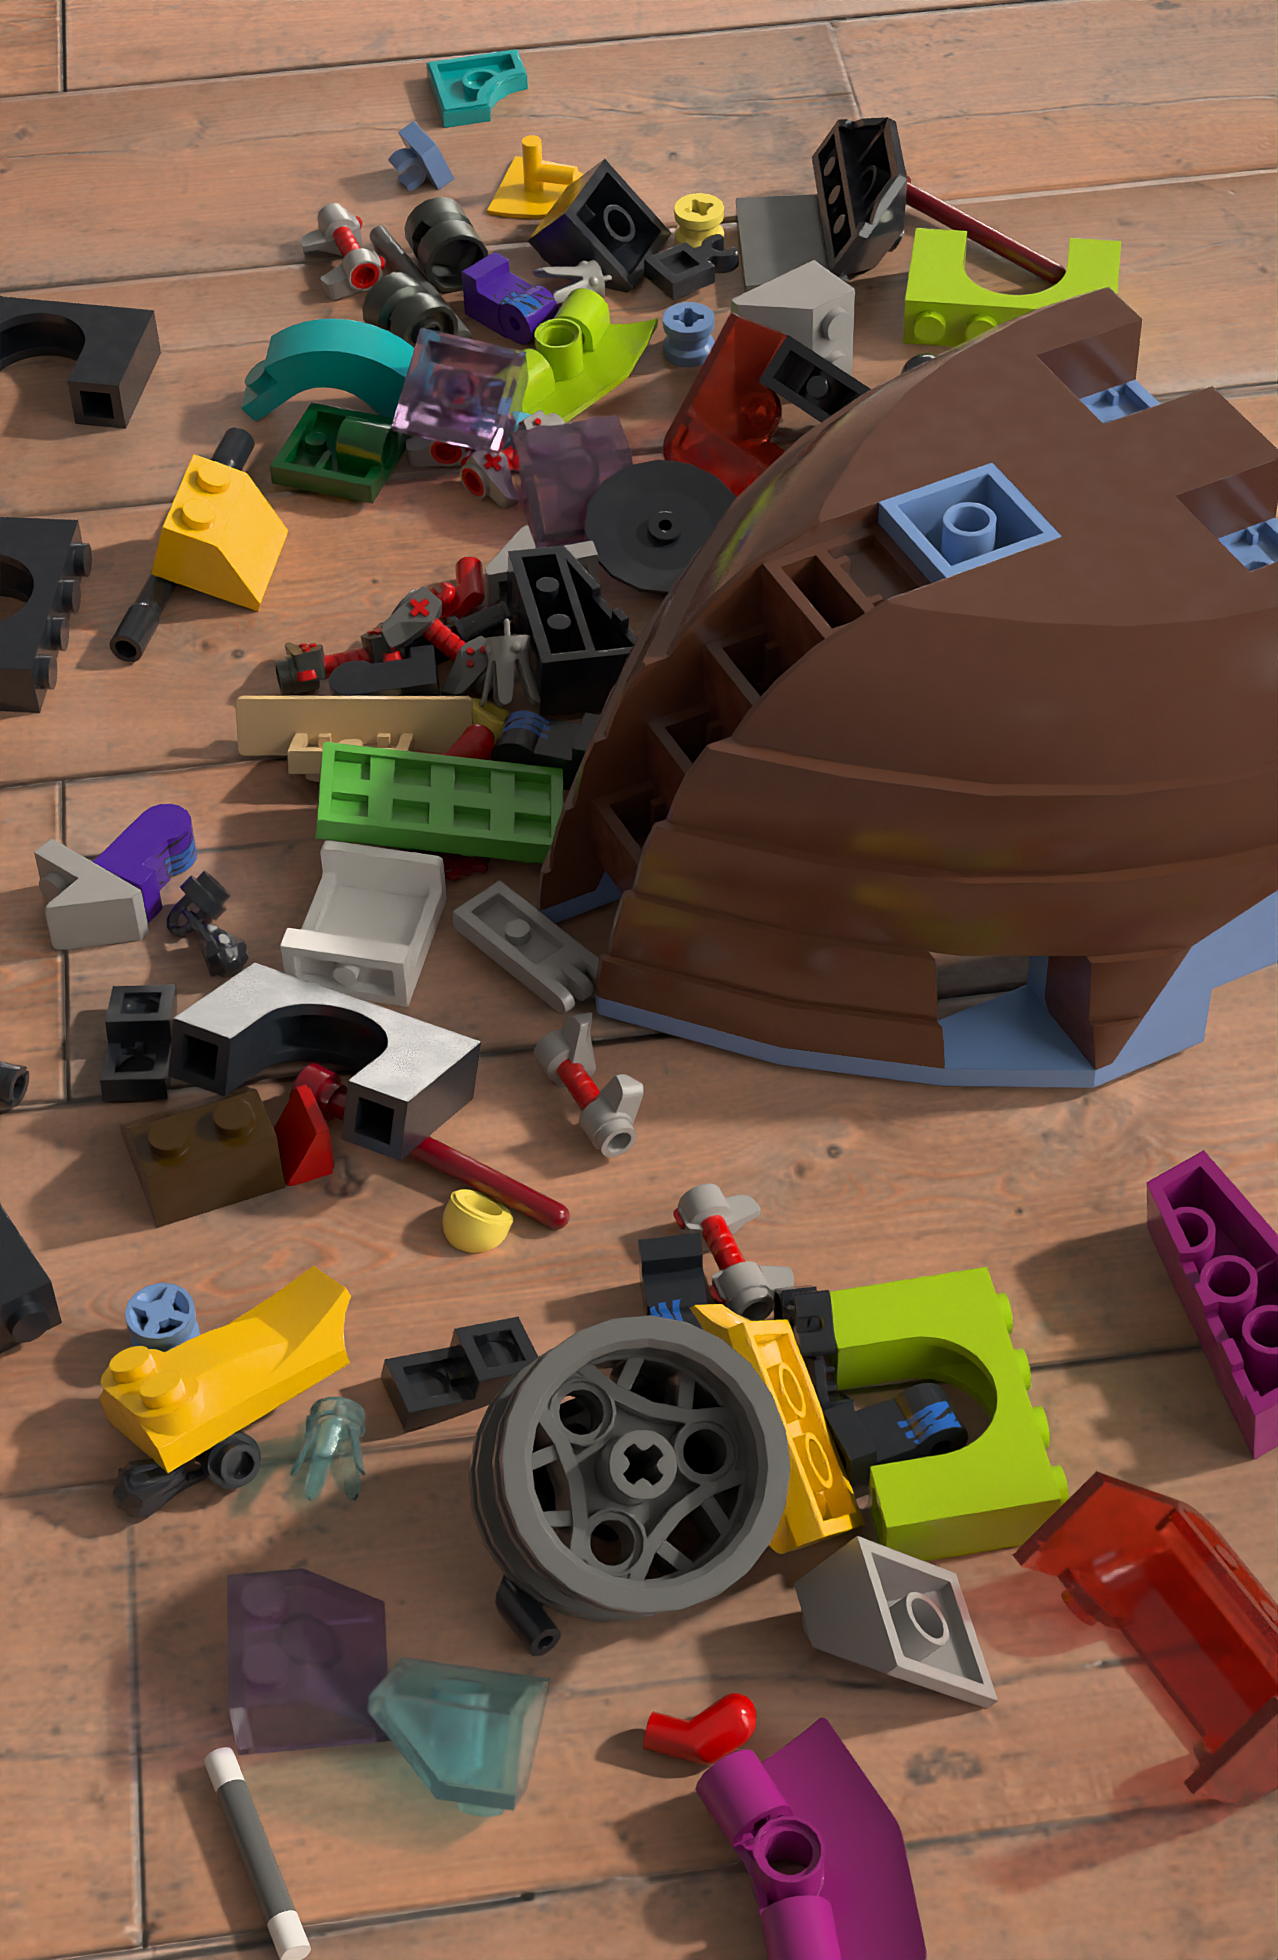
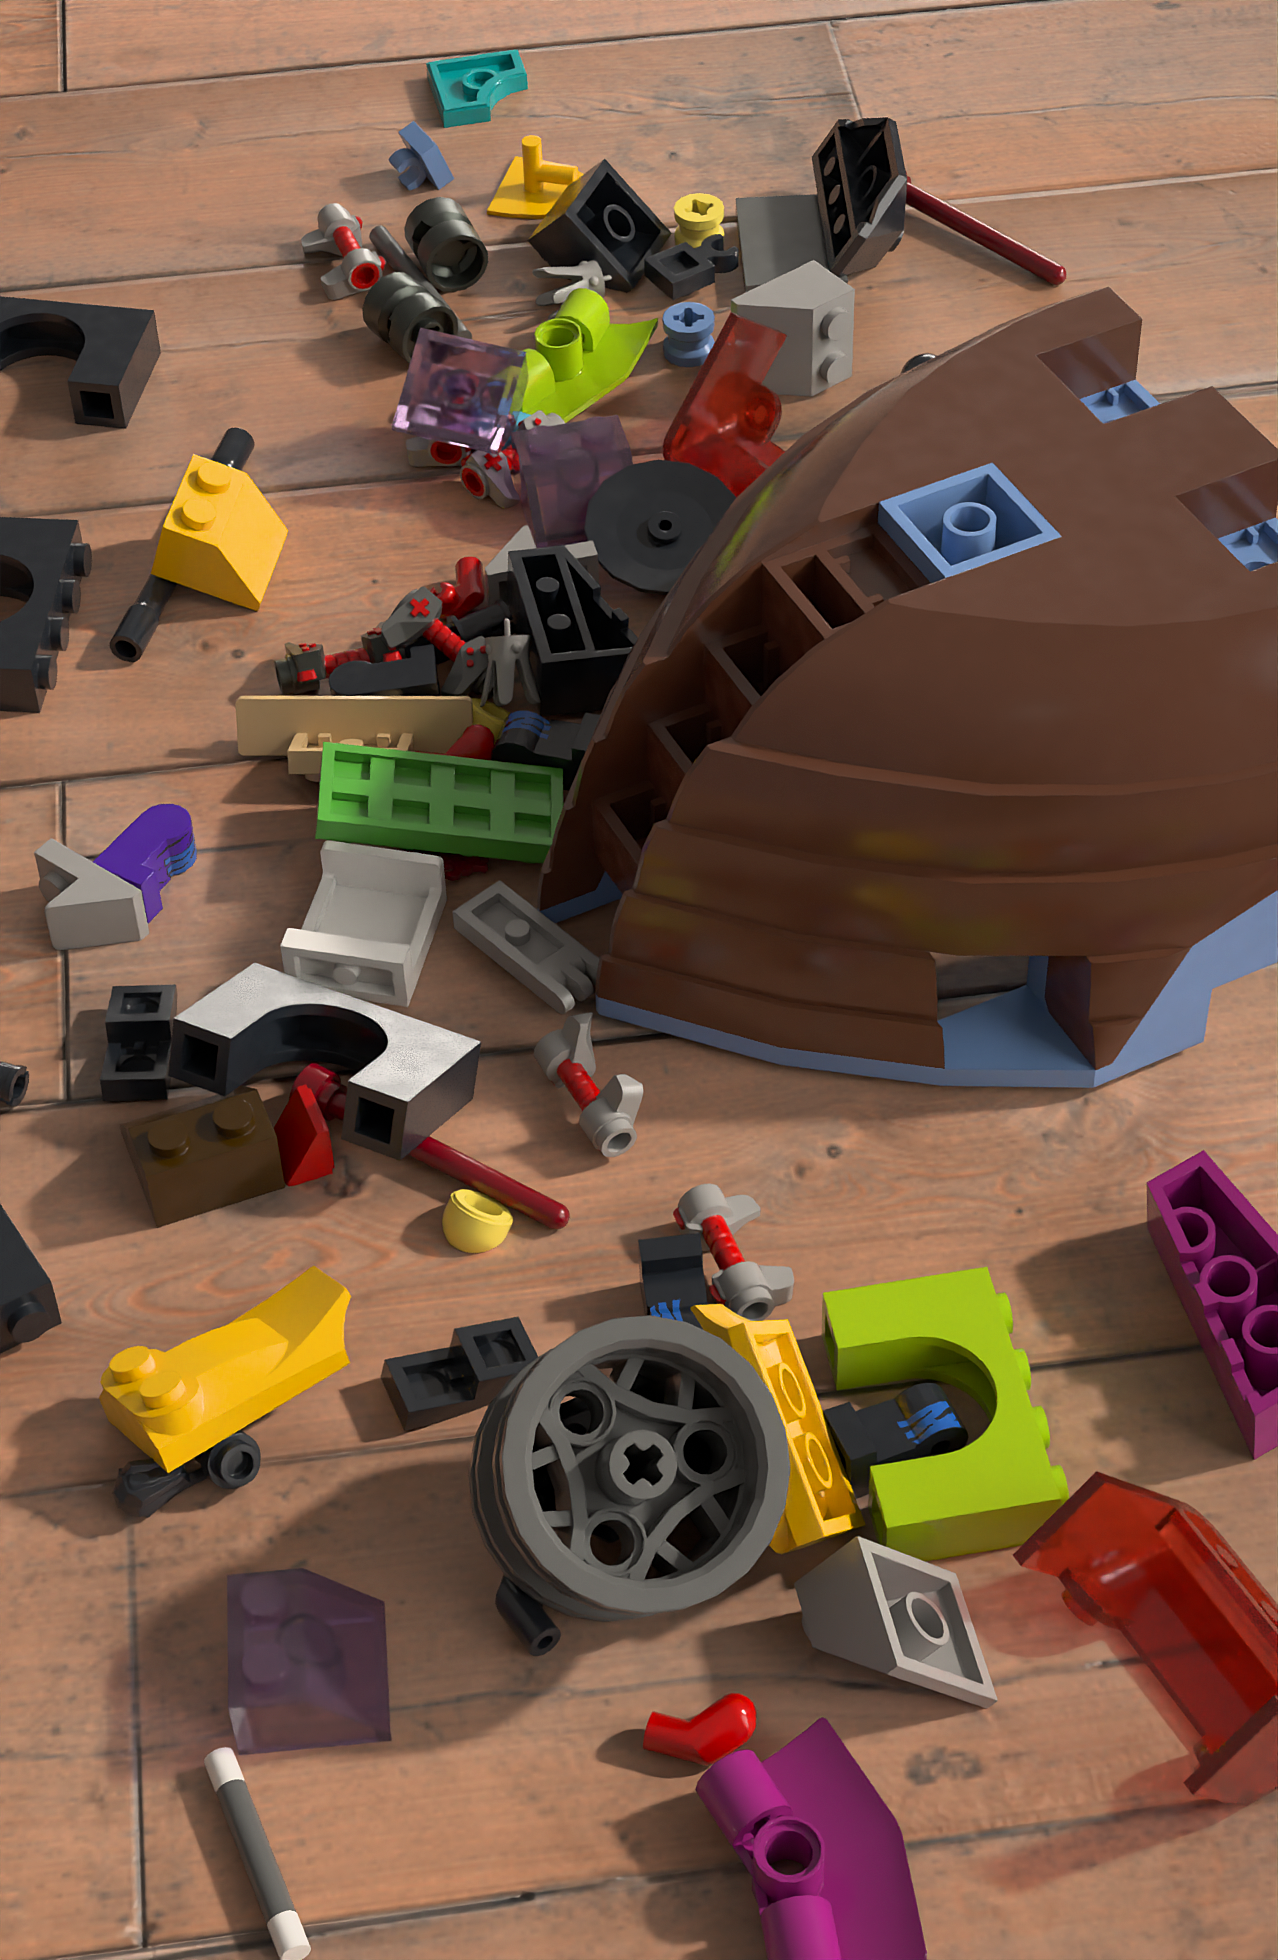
medium blue wheel [125,1283,200,1352] -> none
black piece [167,870,249,978] -> none
teal arch [241,319,434,422] -> none
dark green plate [270,402,412,504] -> none
clear light blue piece [289,1396,366,1501] -> none
clear light blue slope [368,1657,550,1817] -> none
dark purple leg [462,252,559,345] -> none
black brick [758,335,871,422] -> none
black piece [773,1285,855,1411] -> none
lime arch [903,228,1121,347] -> none

